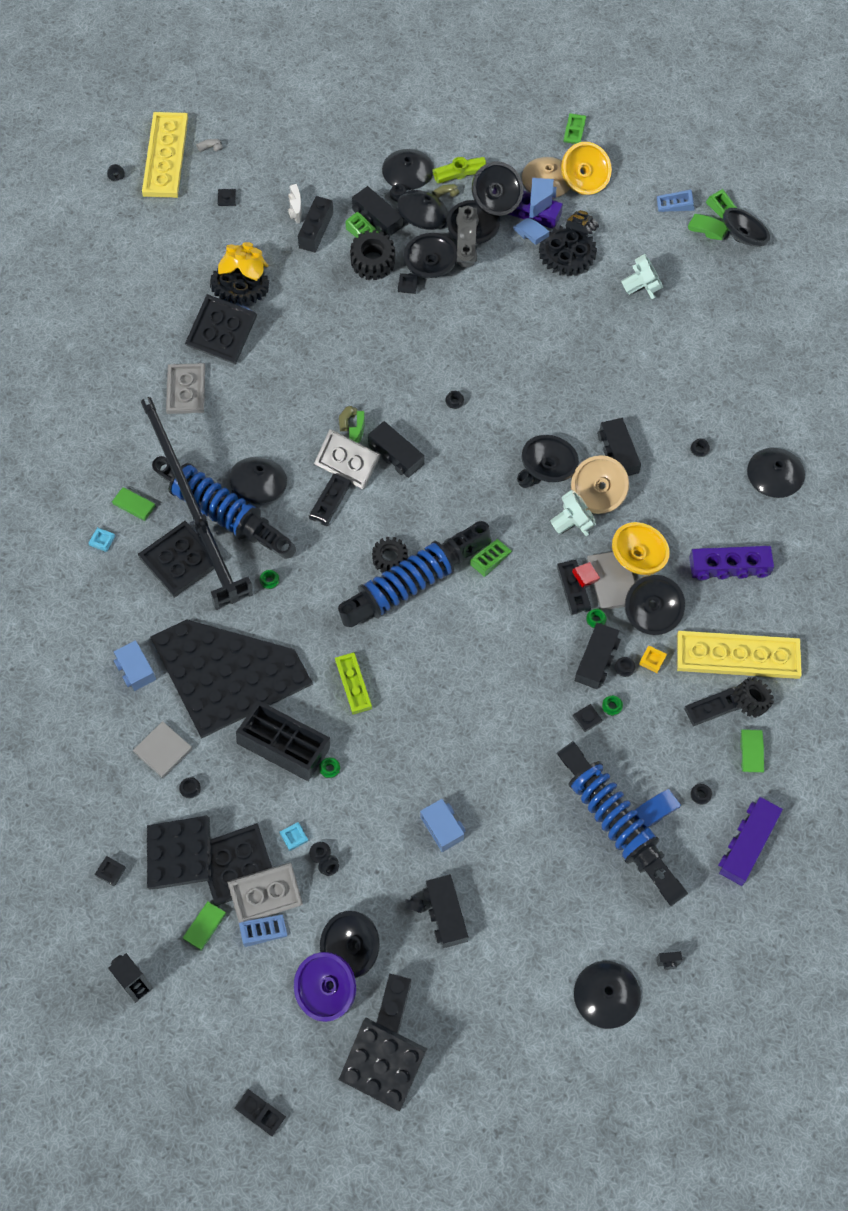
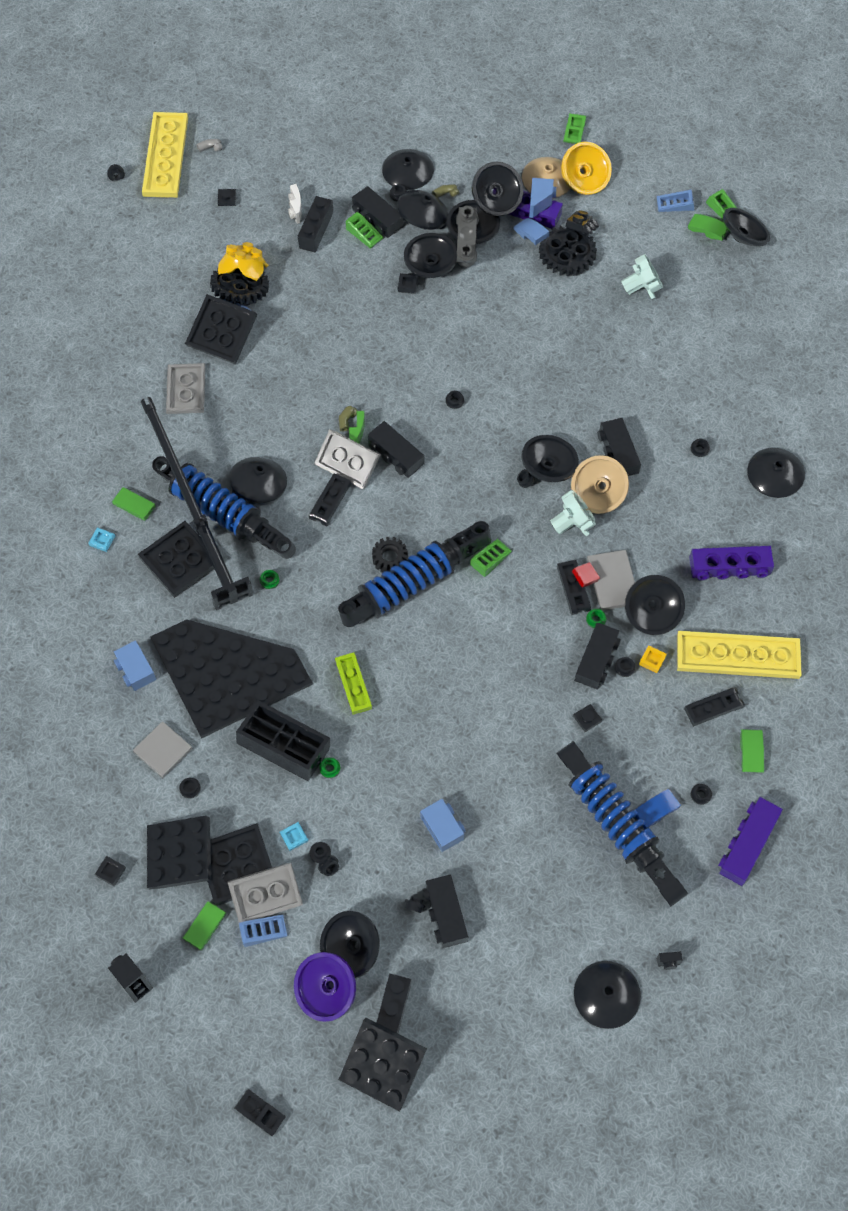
black tyre [350,230,395,280] -> none
lime piece [433,157,486,184] -> none
green plate [602,695,623,716] -> none
yellow dish [612,522,670,575] -> none
black tyre [733,677,774,718] -> none

